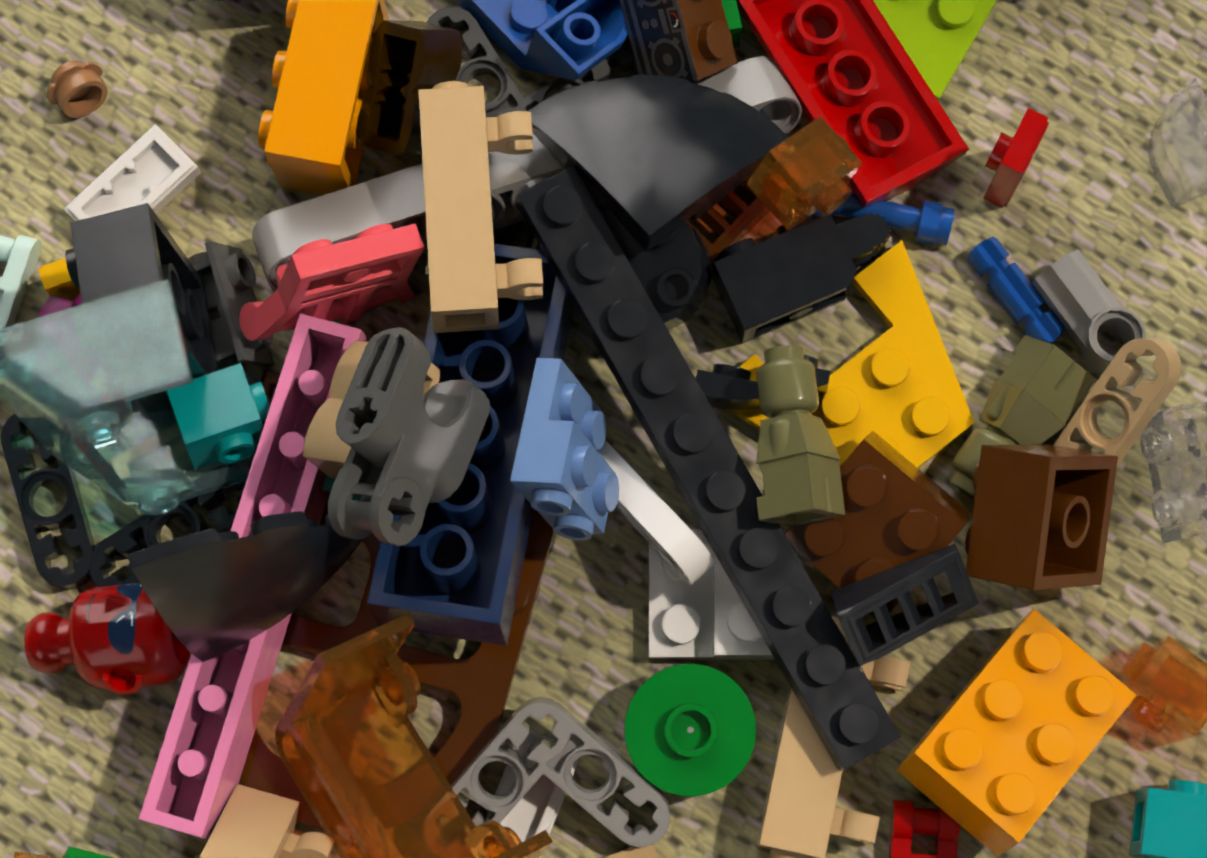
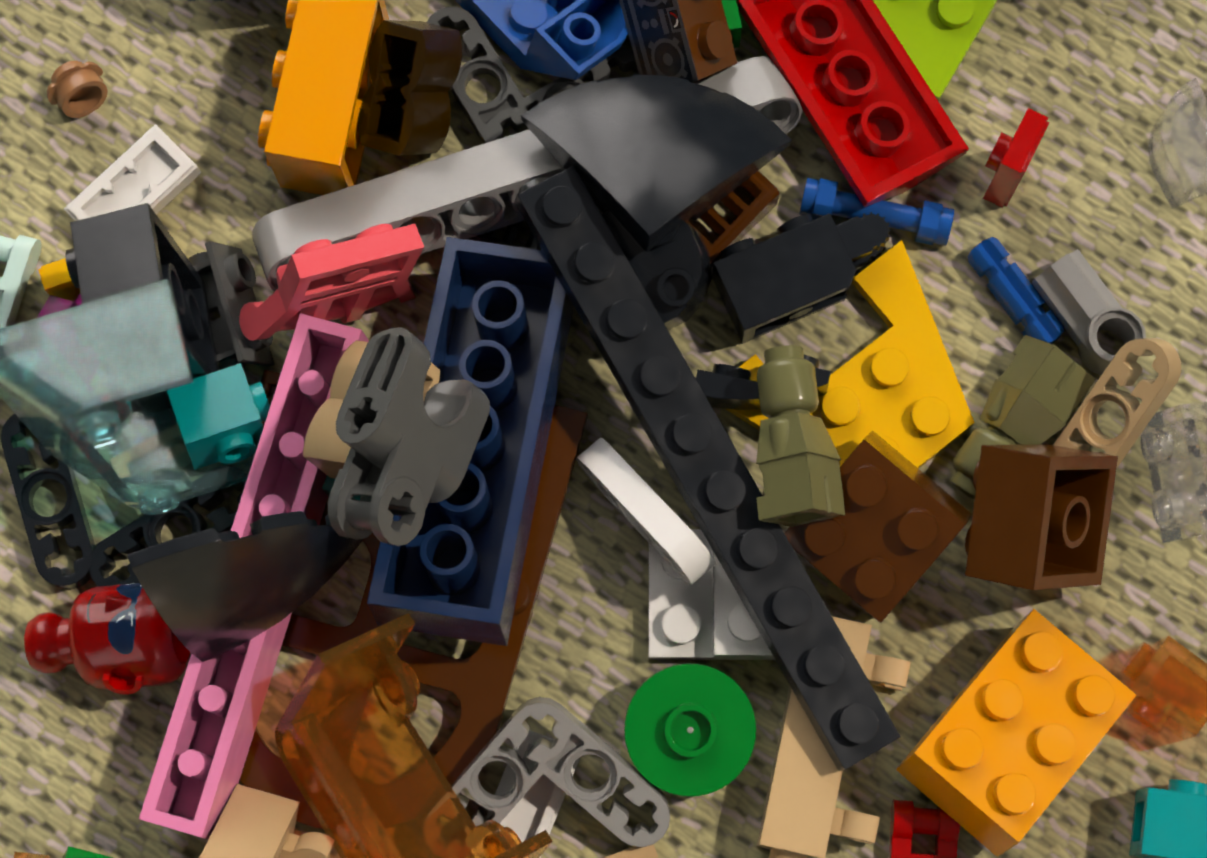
tan brick [418,81,543,333] -> none
medium blue plate [510,358,619,540] -> none
clear orange brick [747,116,863,231] -> none
black slope [831,544,979,666] -> none

